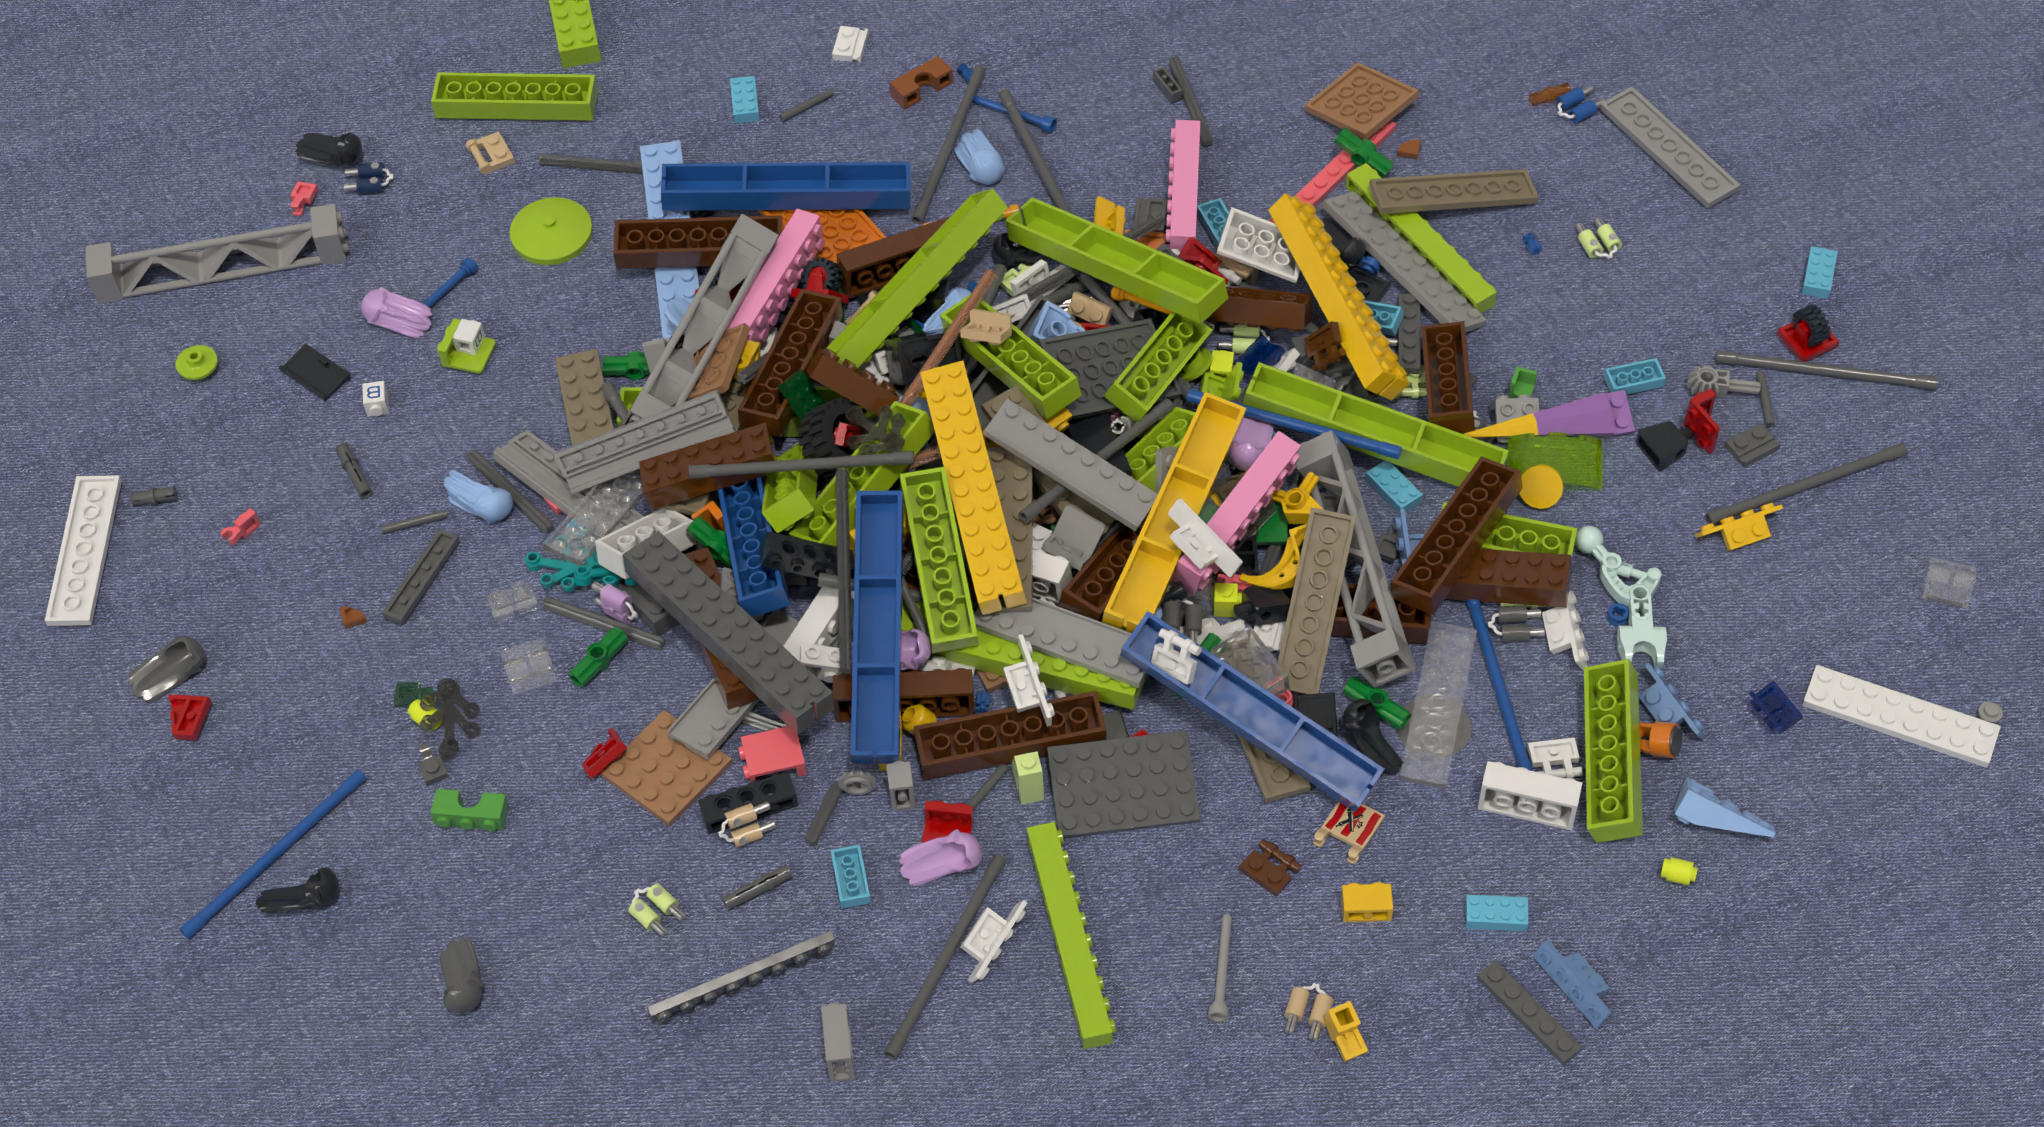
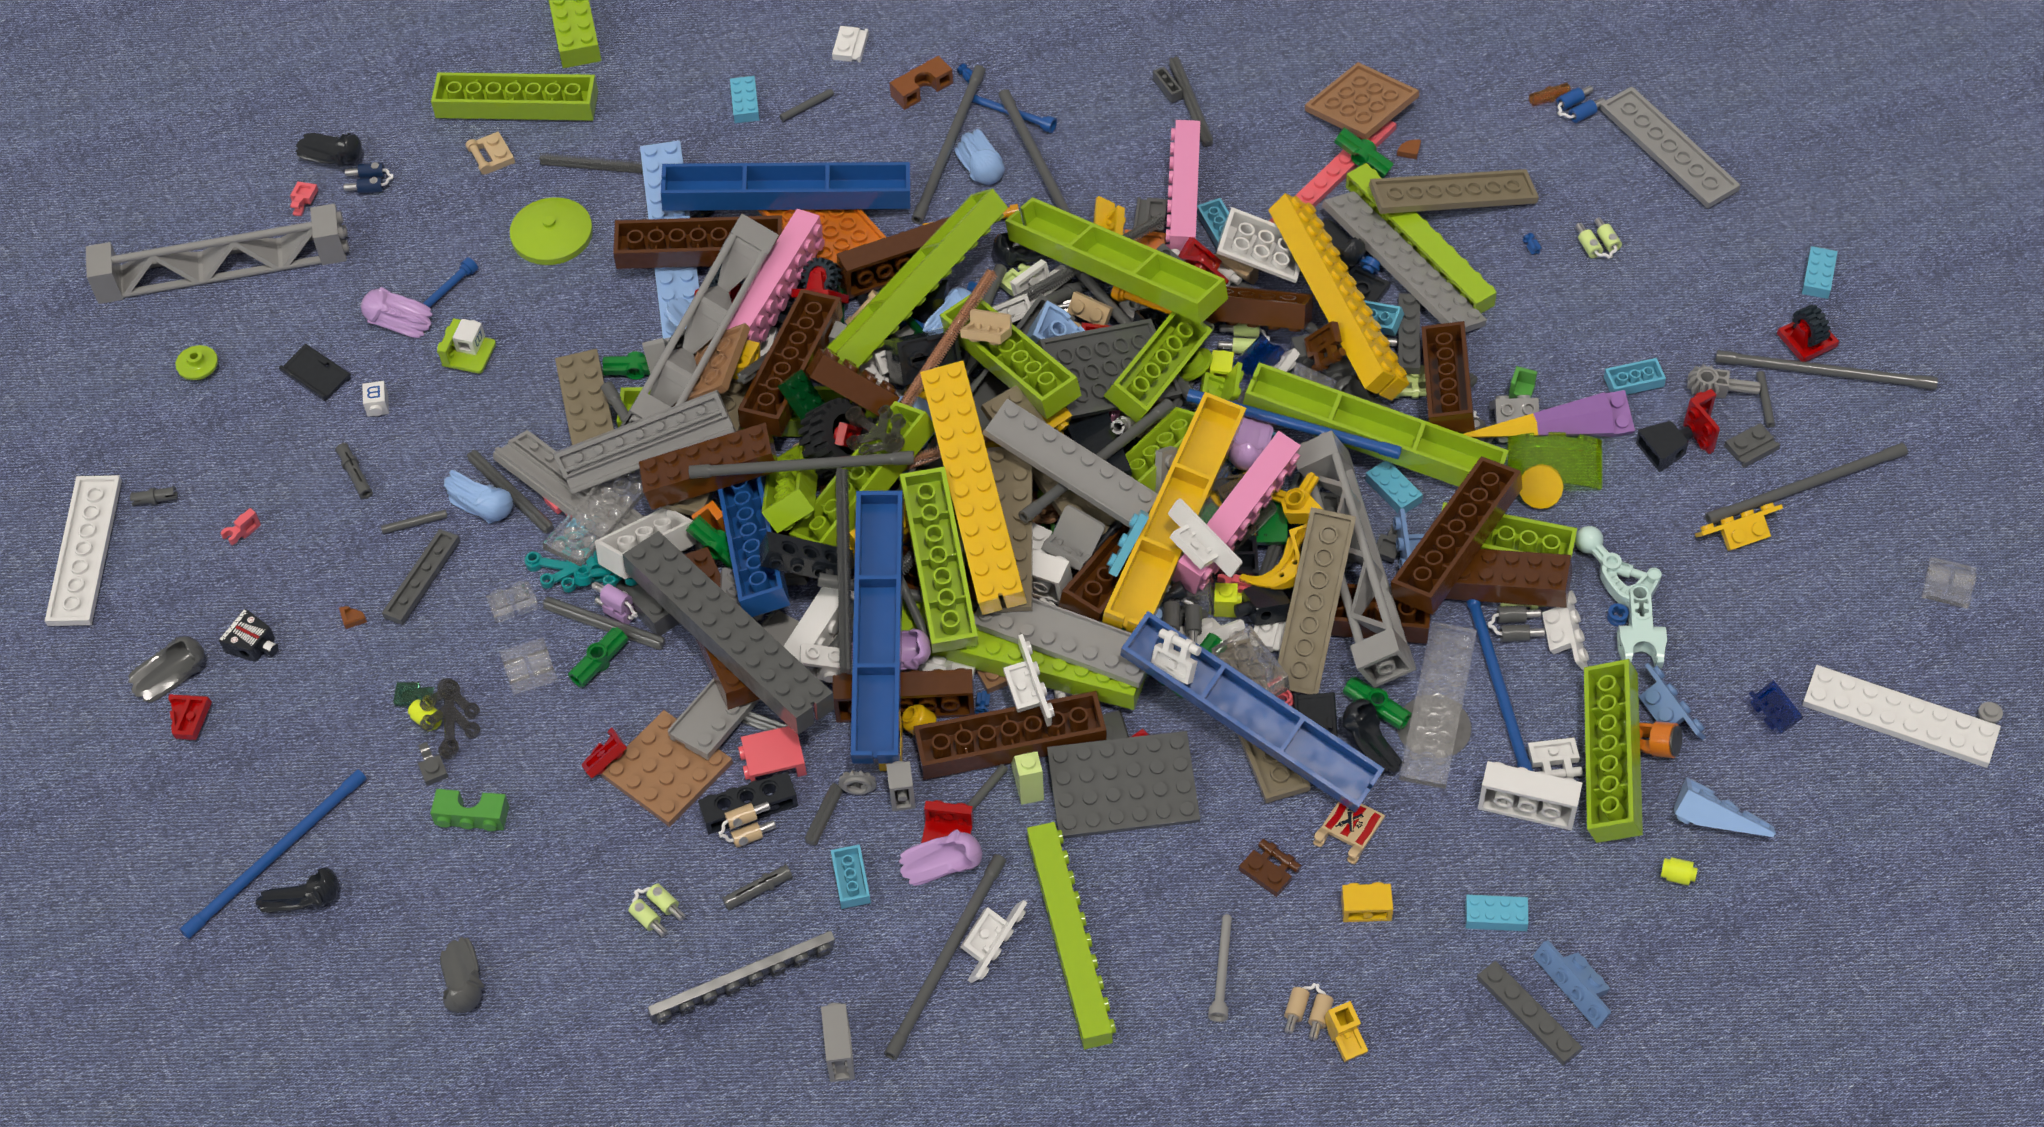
none -> torso [219,609,278,662]
none -> medium azure plate [1107,509,1149,577]

